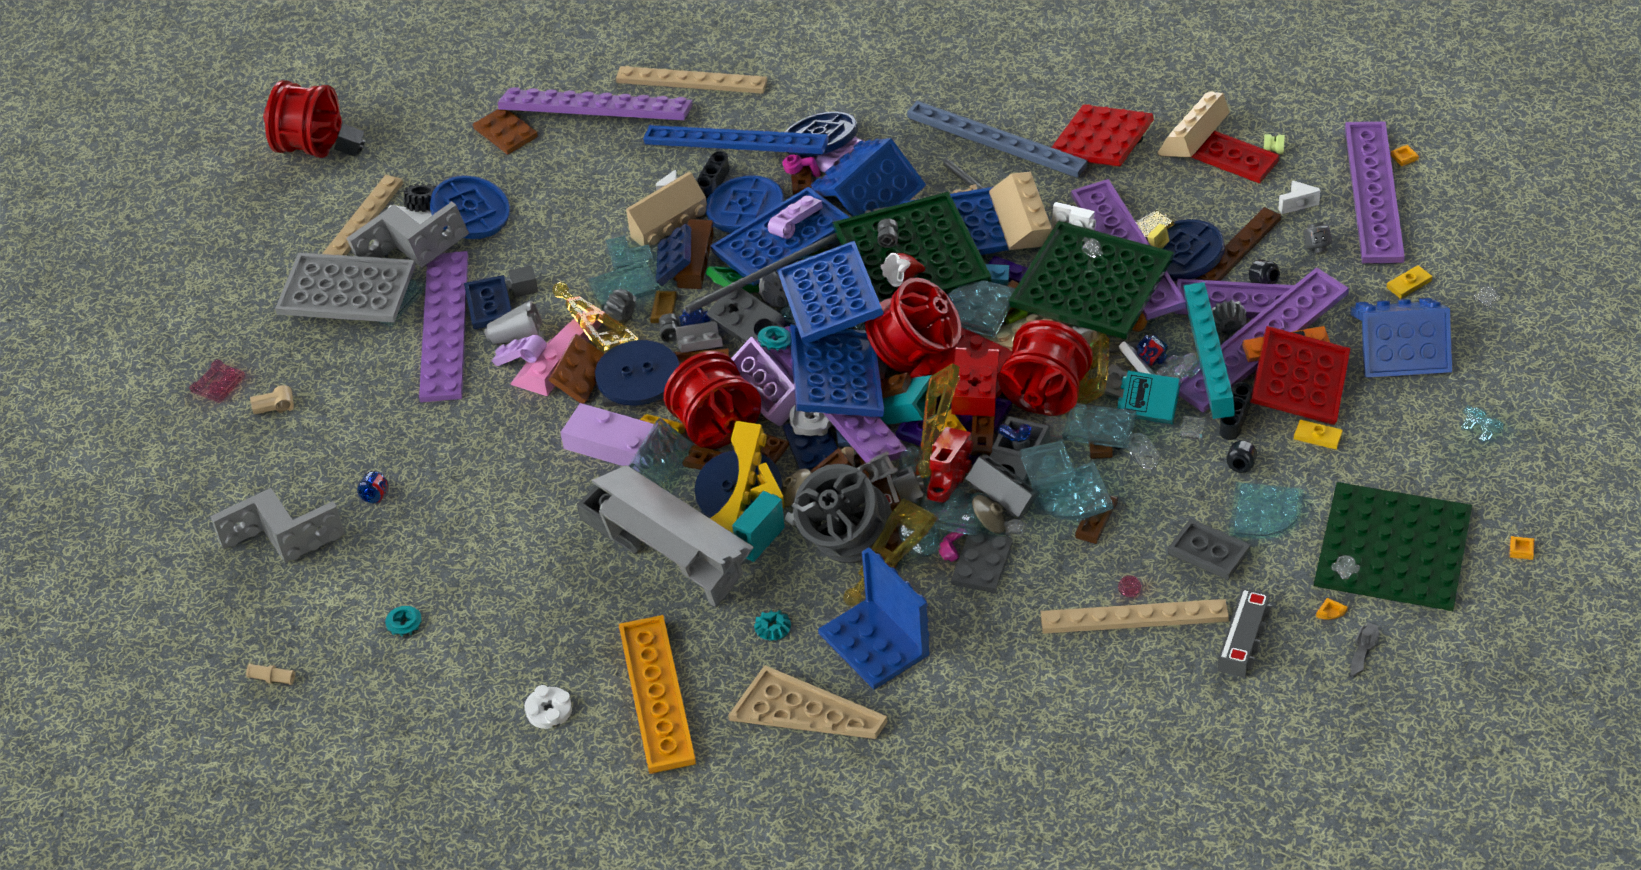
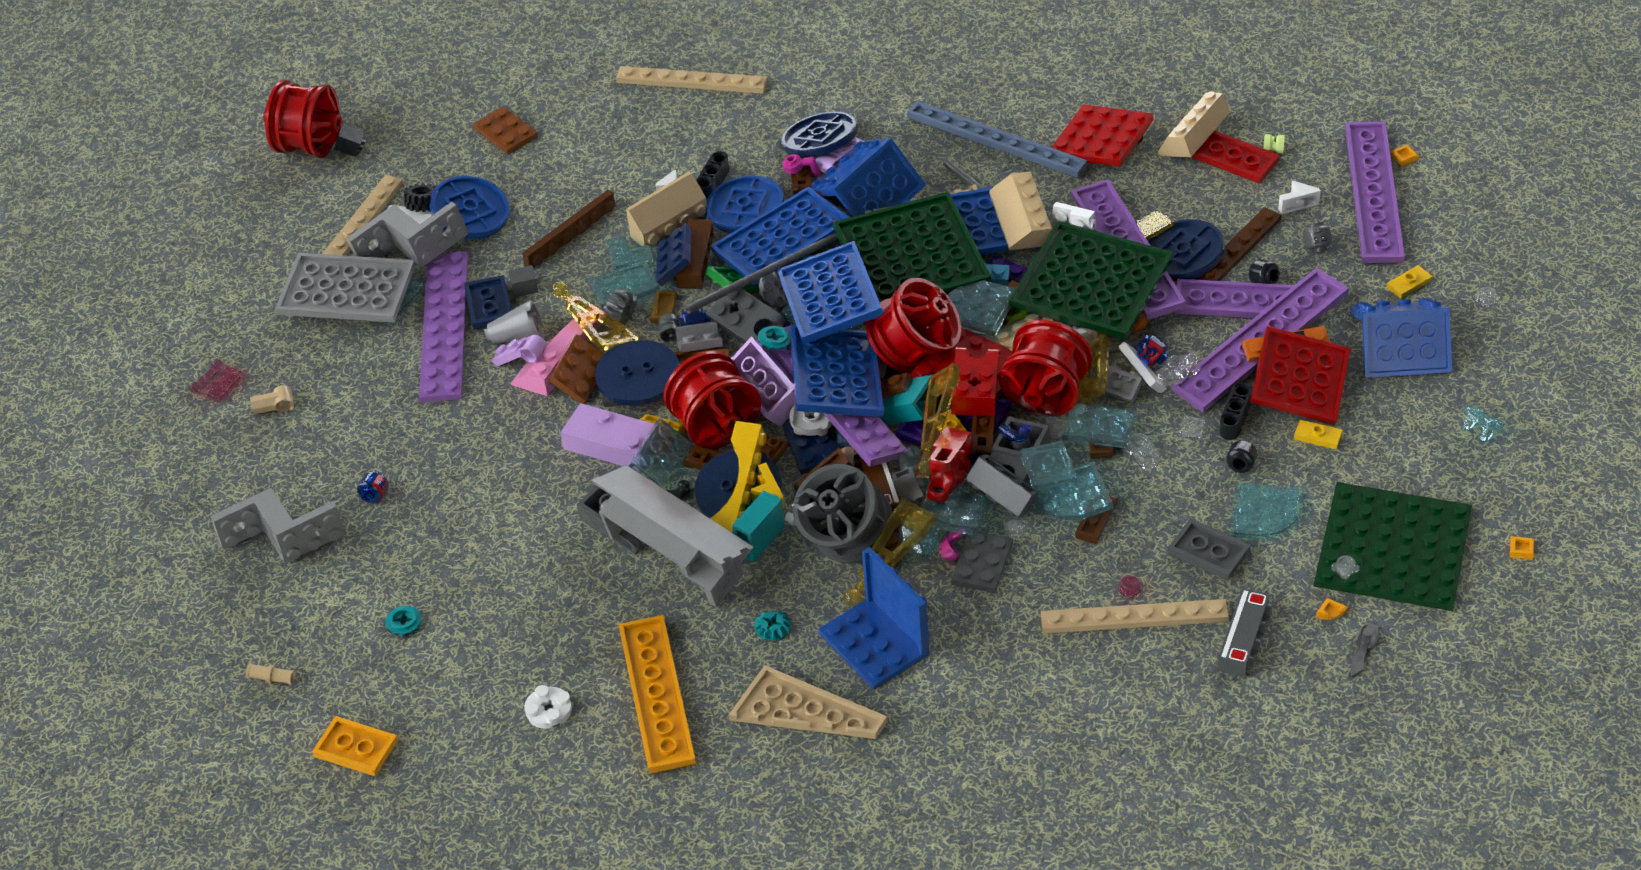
medium lavender plate [498,87,692,120] -> none
blue plate [643,125,829,154] -> none
lavender plate [768,196,823,239] -> none
dark tan dish [782,469,812,507] -> none
light grey piece [857,451,898,483] -> none
dark grey wheel [877,219,898,248] -> none
white hat [881,253,925,287] -> none
dark tan dish [972,495,1006,534] -> none
clear plate [1082,237,1103,257] -> none
teal brick [1117,370,1181,424] -> none
light yellow plate [1147,224,1170,249] -> none
teal brick [1184,282,1235,419] -> none
dark grey gear [1211,299,1247,333] -> none
none -> light orange plate [312,716,398,777]
none -> reddish brown plate [522,190,616,268]
none -> black arm [666,480,691,500]

